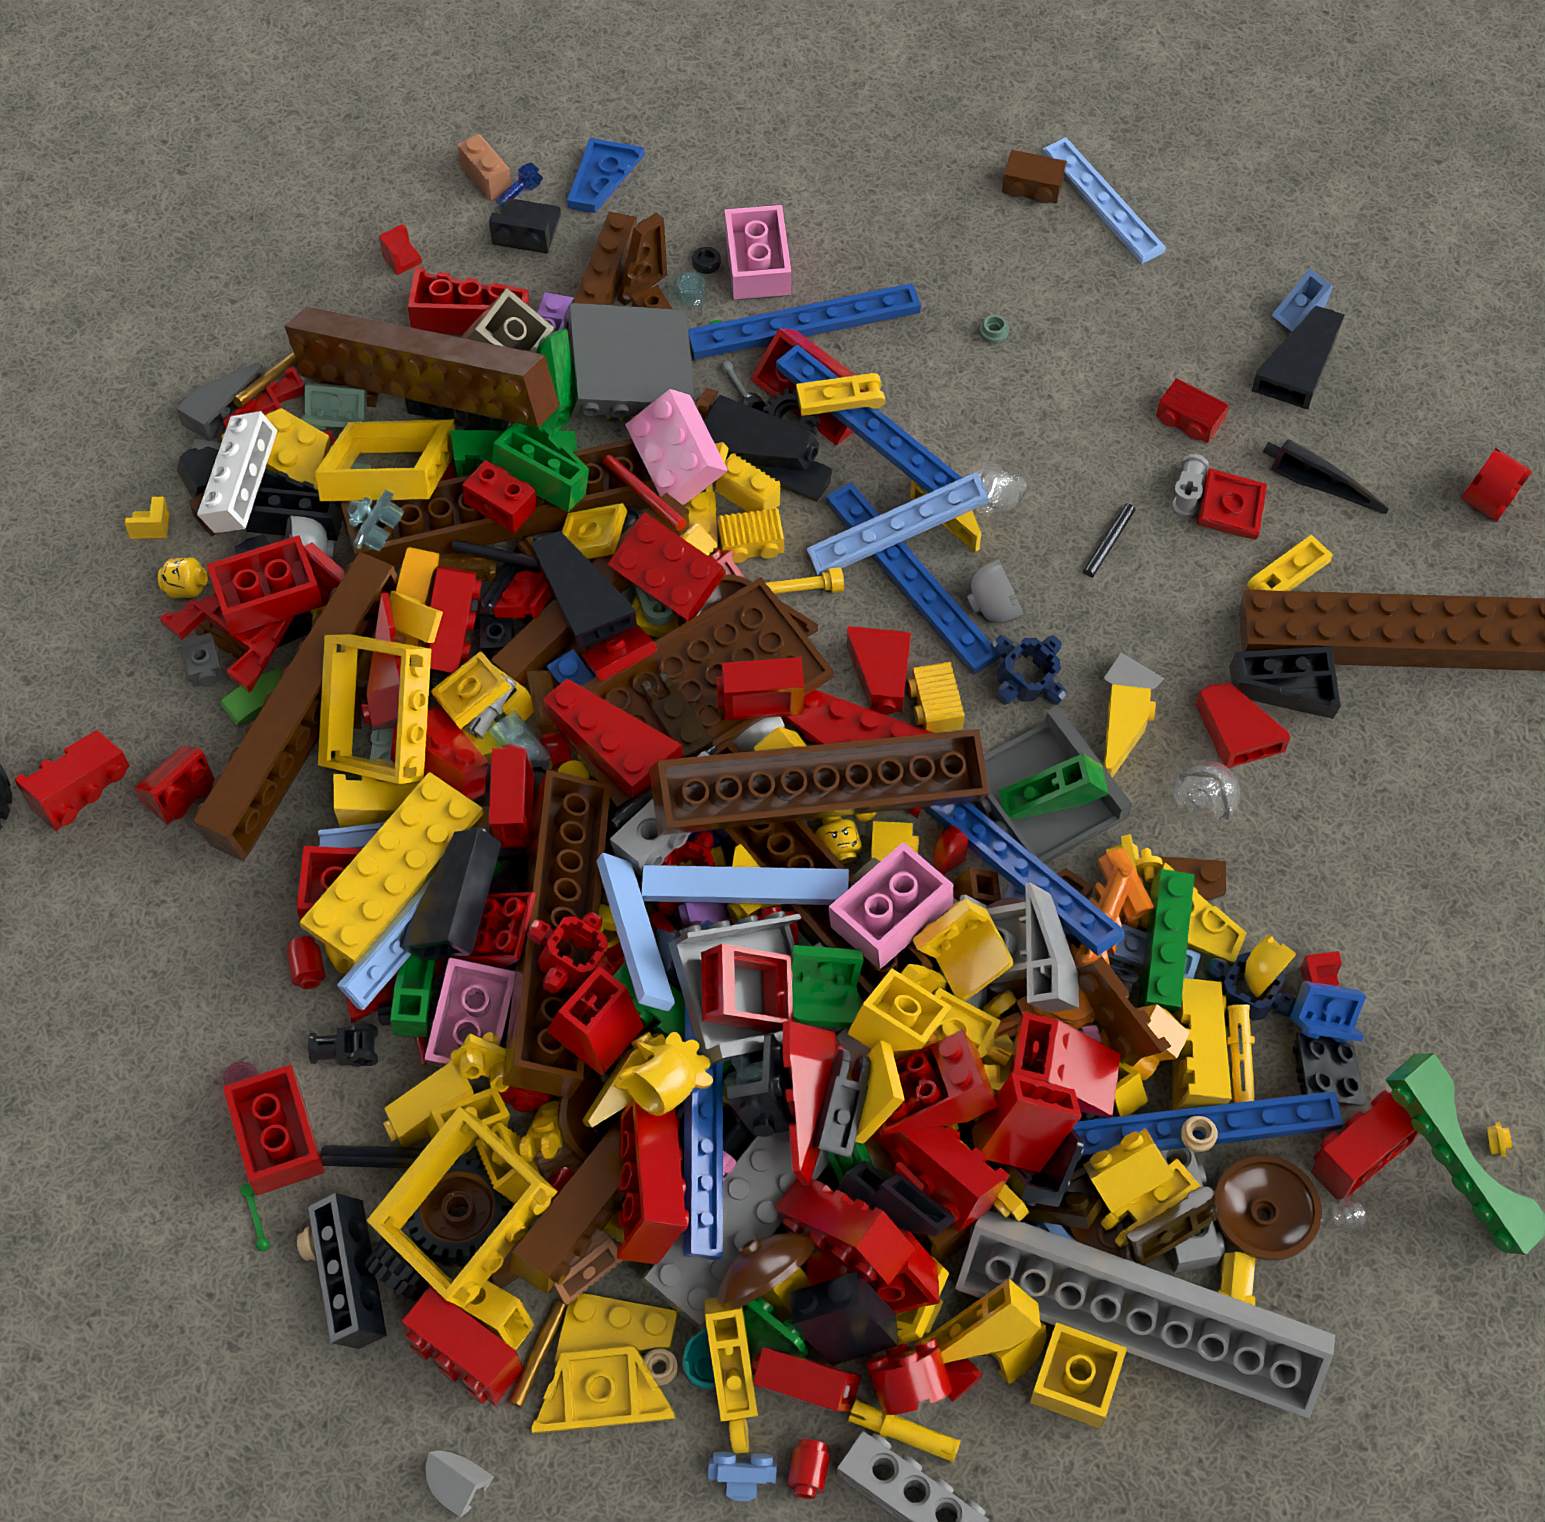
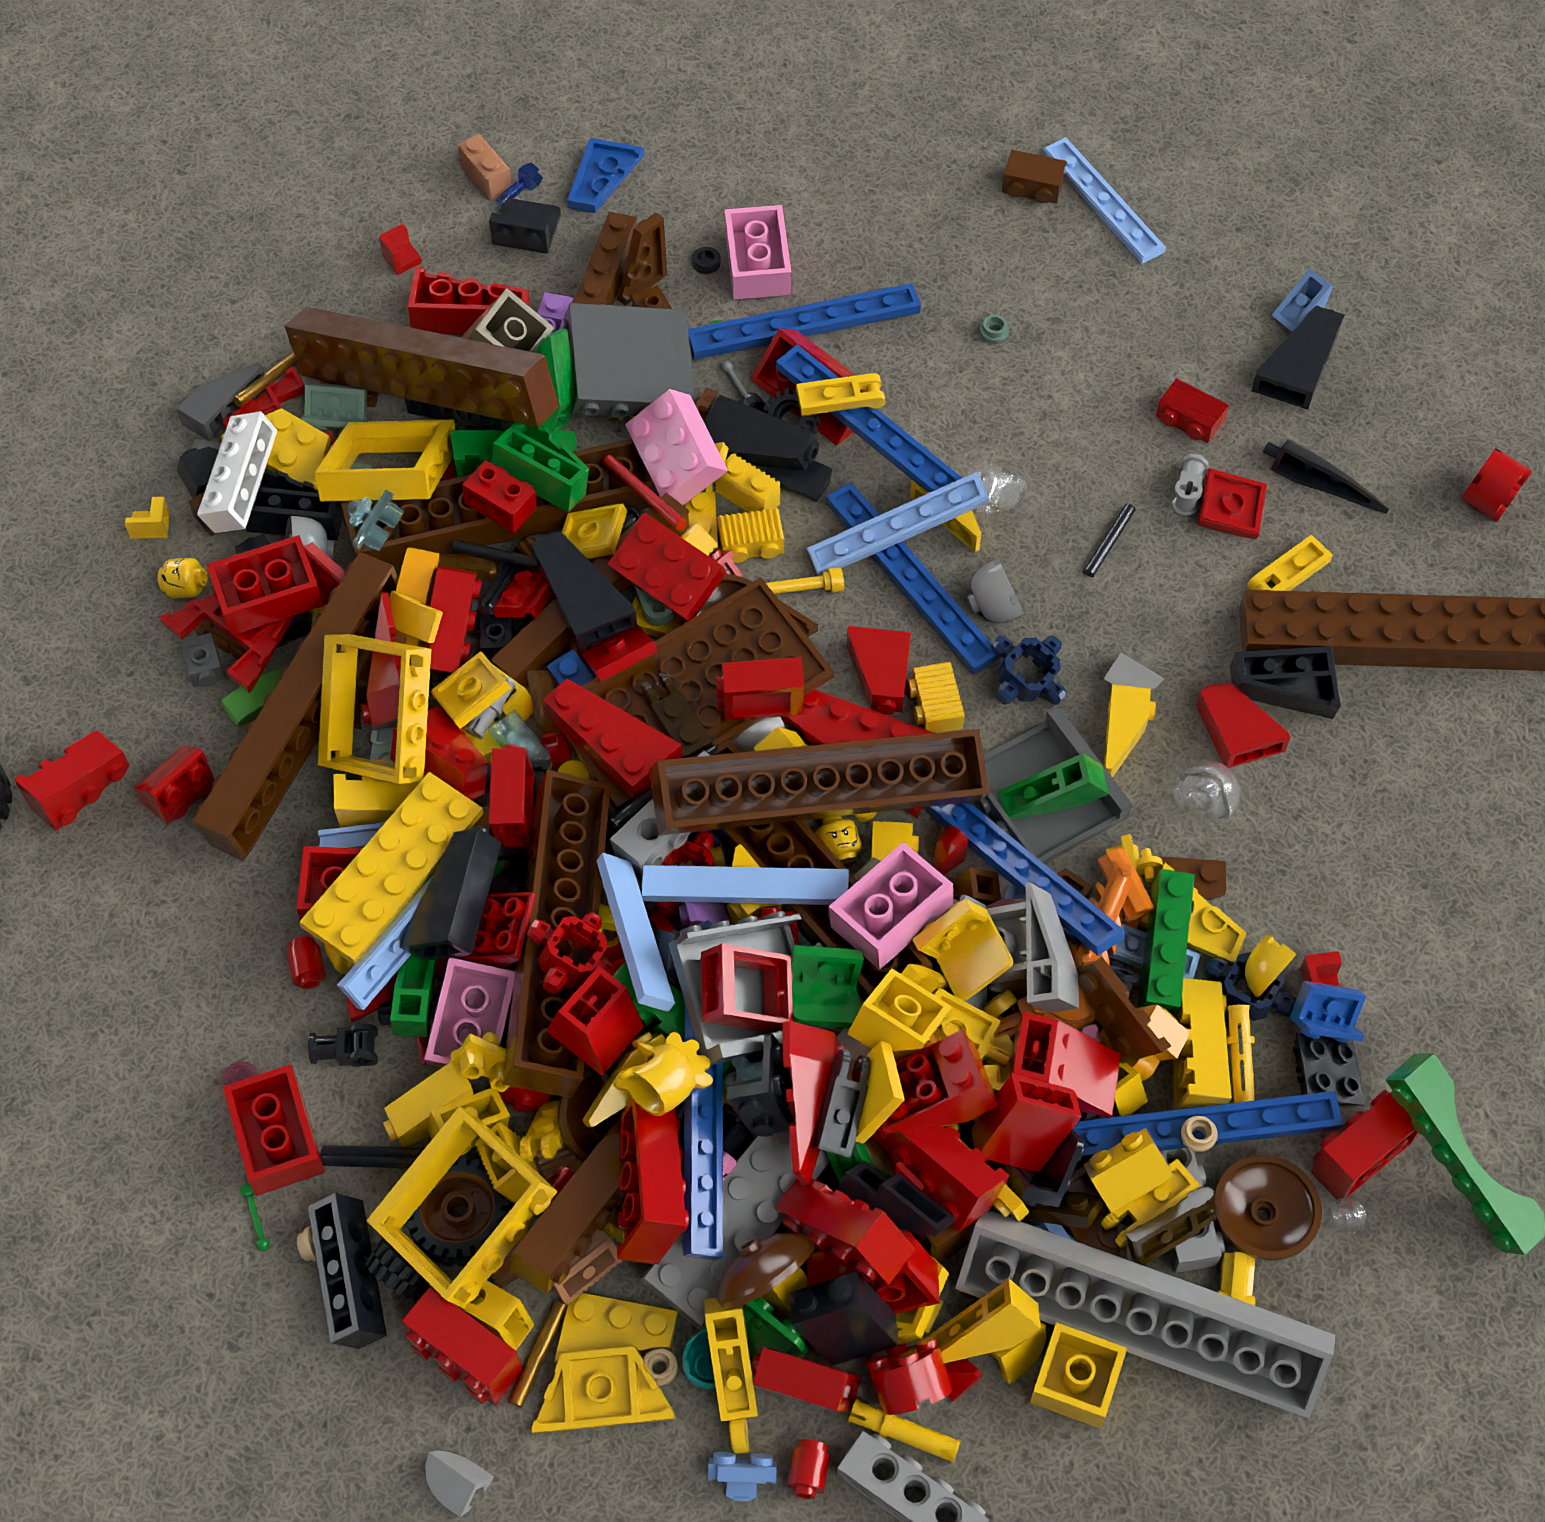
clear light blue wheel [676,272,706,308] -> none
yellow plate [1486,1121,1512,1157] -> none

